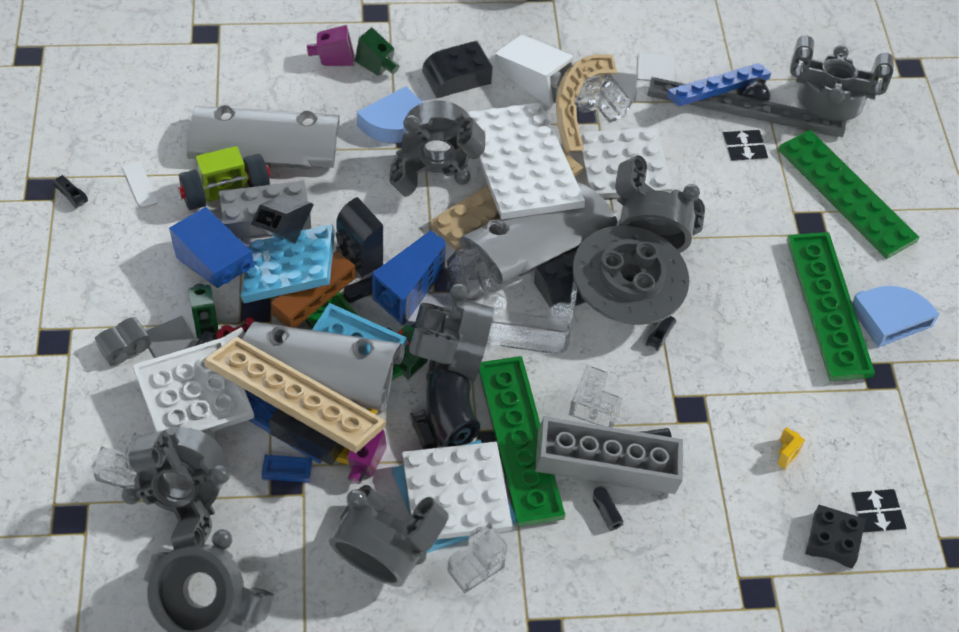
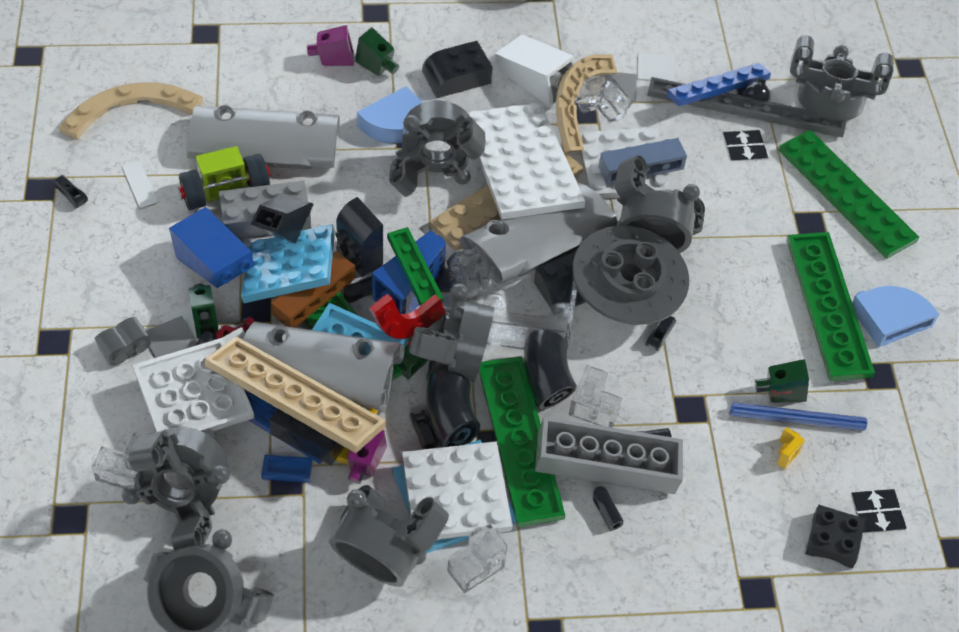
none -> tan plate [59,82,203,140]
none -> red plate [369,294,446,339]
none -> green plate [387,227,444,306]
none -> black brick [524,329,577,410]
none -> sand blue brick [598,138,687,185]
none -> blue axle [730,402,867,431]
none -> dark green torso [754,359,809,402]

